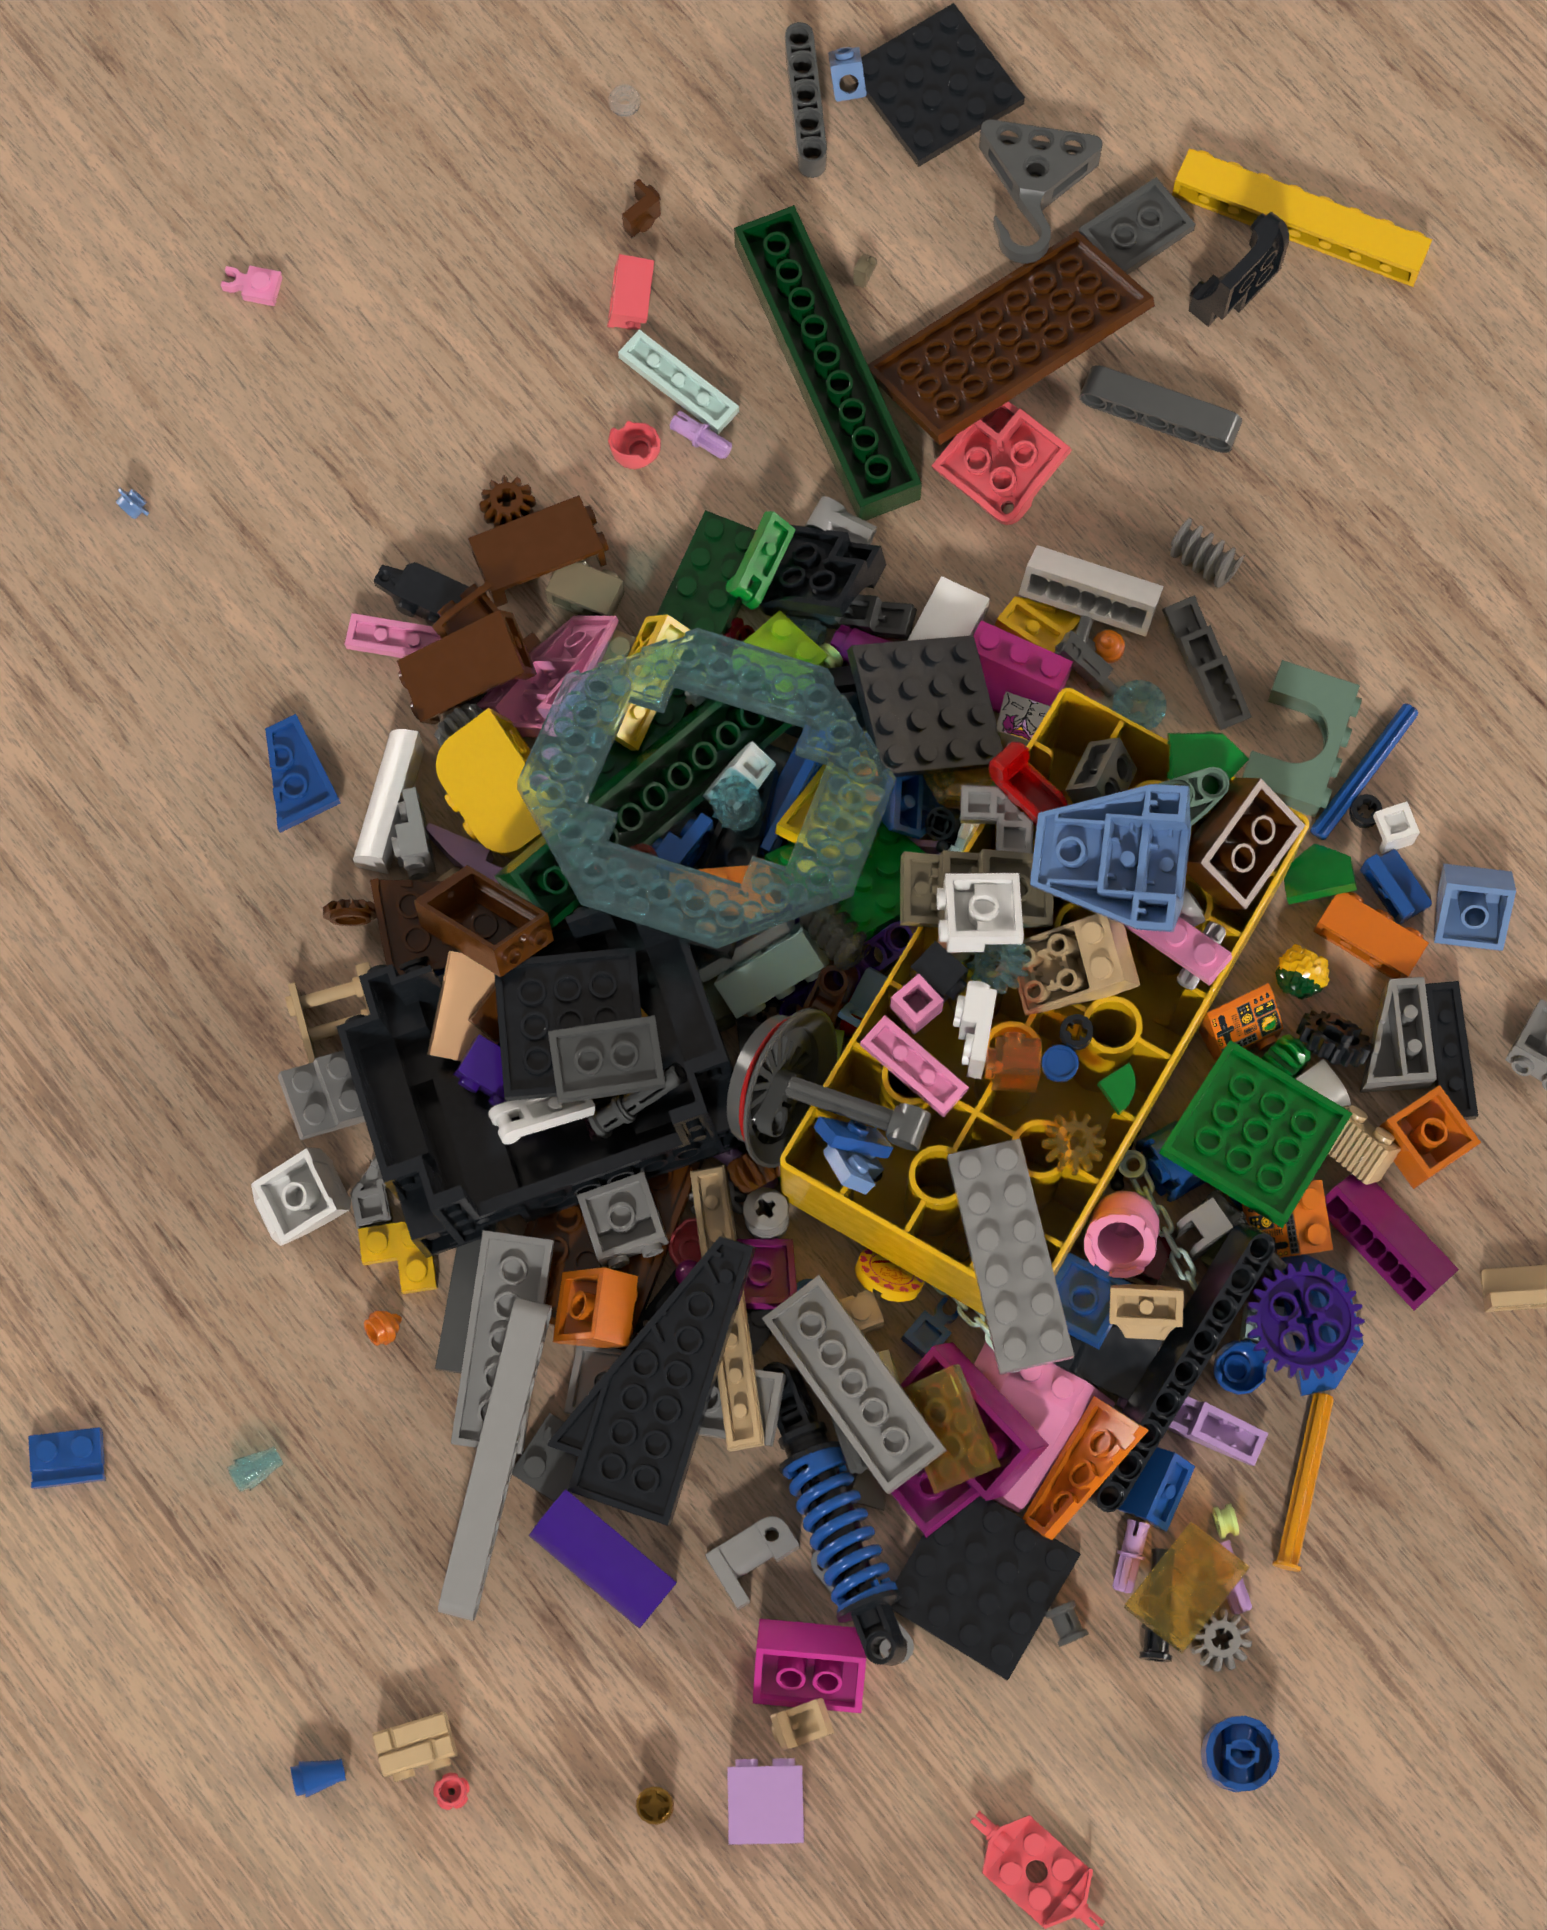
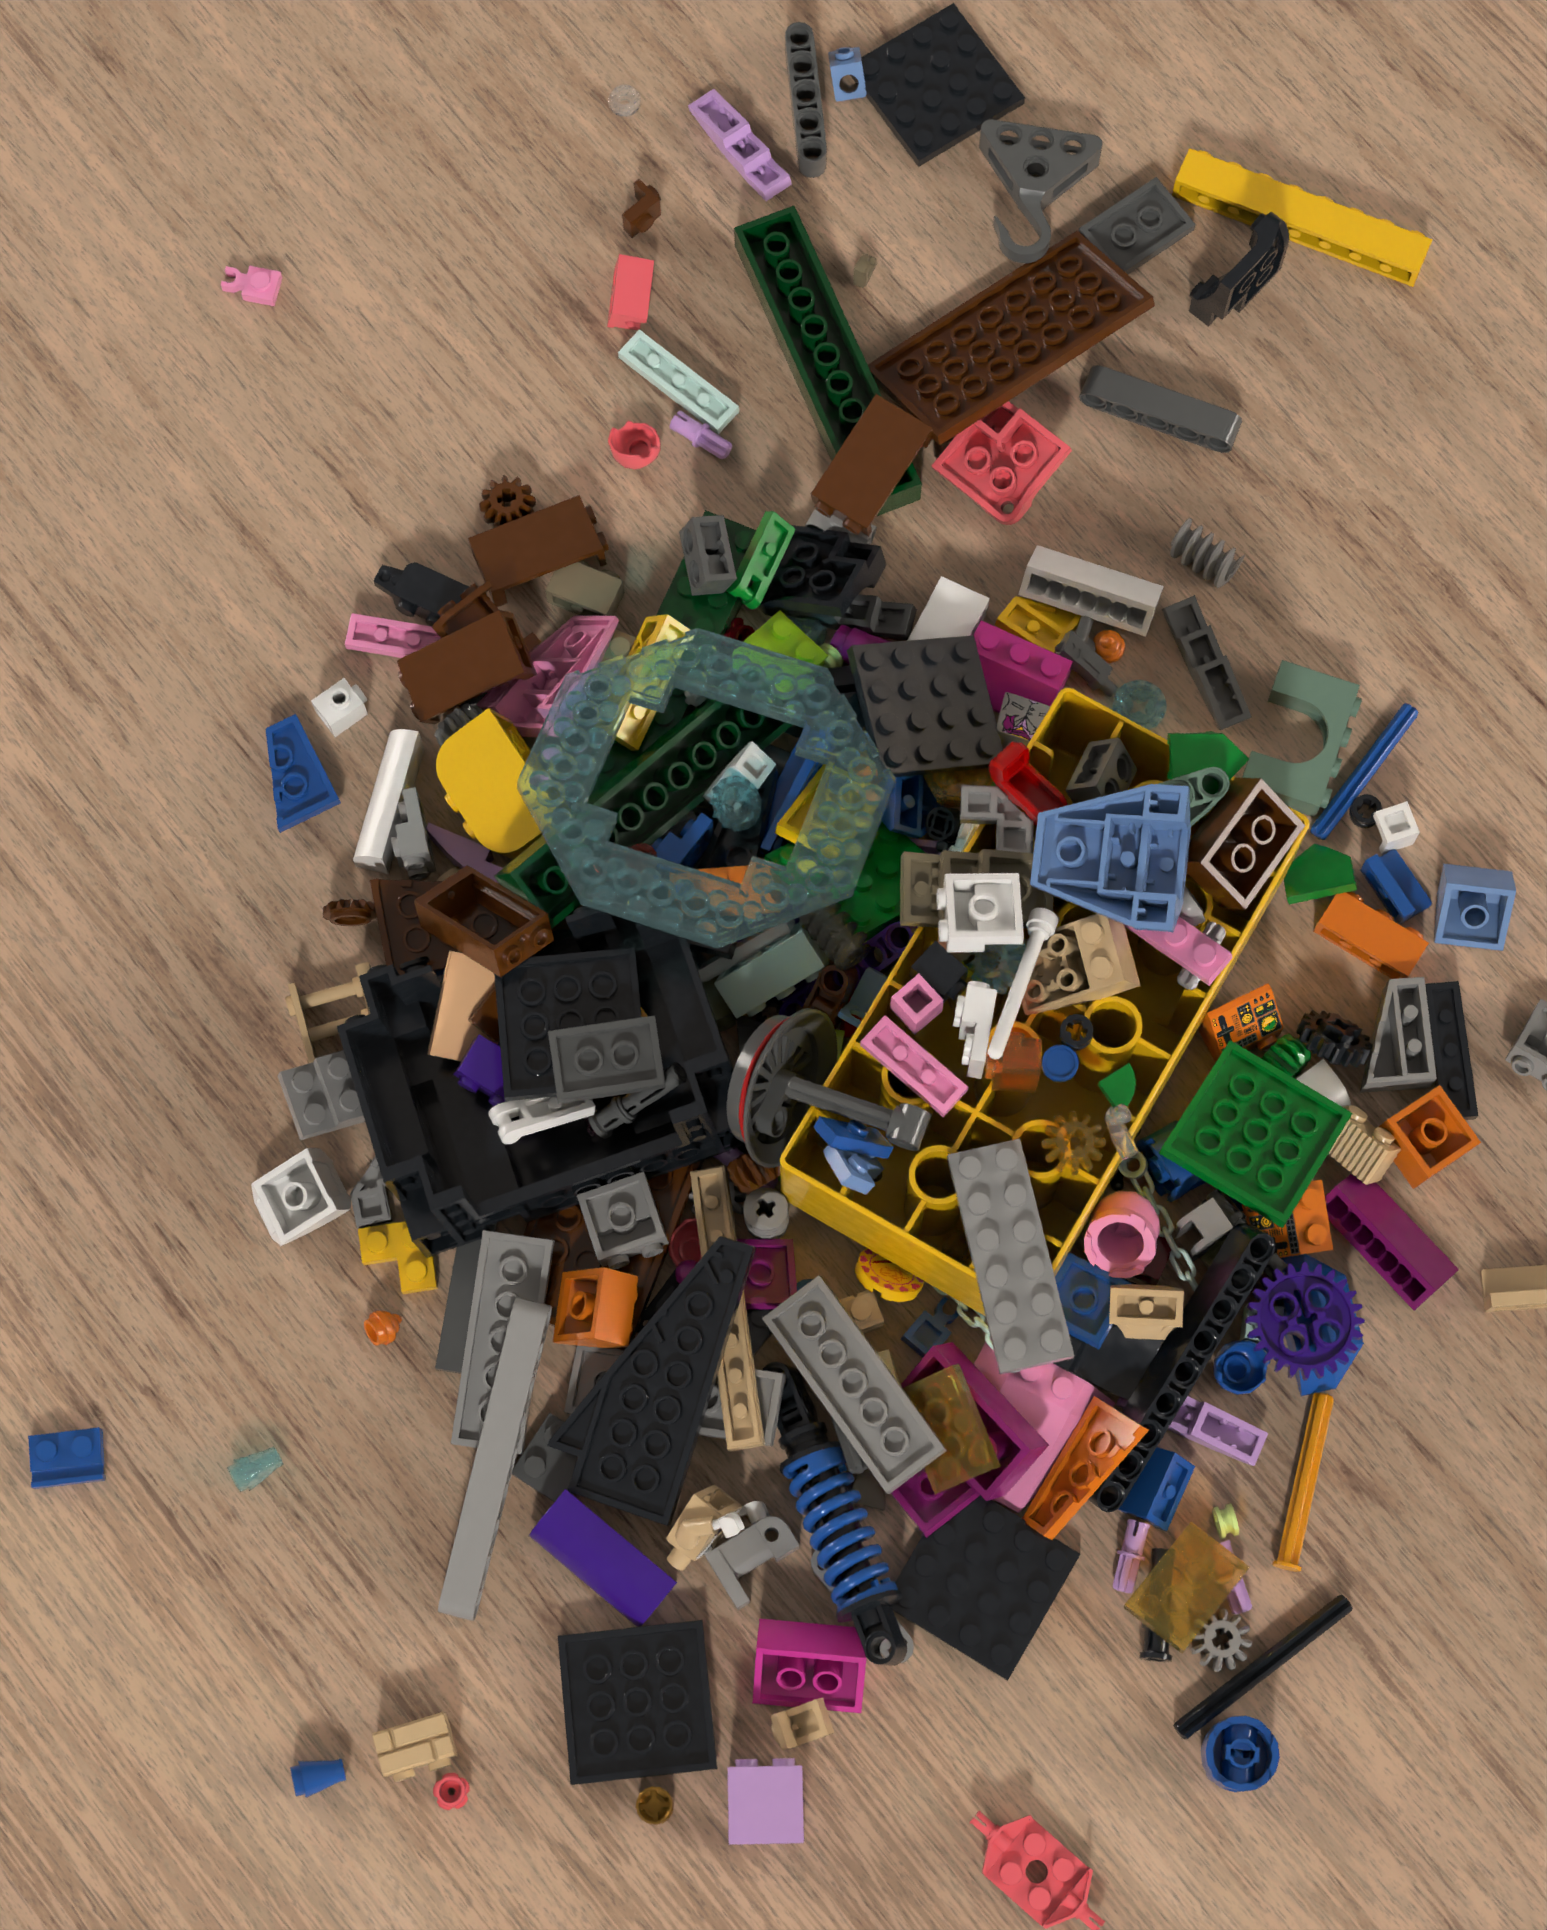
medium blue plate [116,488,150,519] -> none
dark grey bush [1045,1600,1089,1647] -> none
piece [1275,944,1330,1000] -> none
none -> white brick [311,678,368,737]
none -> black plate [558,1620,718,1785]
none -> tan torso [666,1484,769,1571]
none -> dark grey brick [679,515,737,596]
none -> lavender slope [688,89,792,201]
none -> reddish brown panel [811,394,933,537]
none -> white piece [988,908,1059,1059]
none -> clear arm [1105,1104,1139,1160]
none -> black axle [1173,1595,1353,1739]

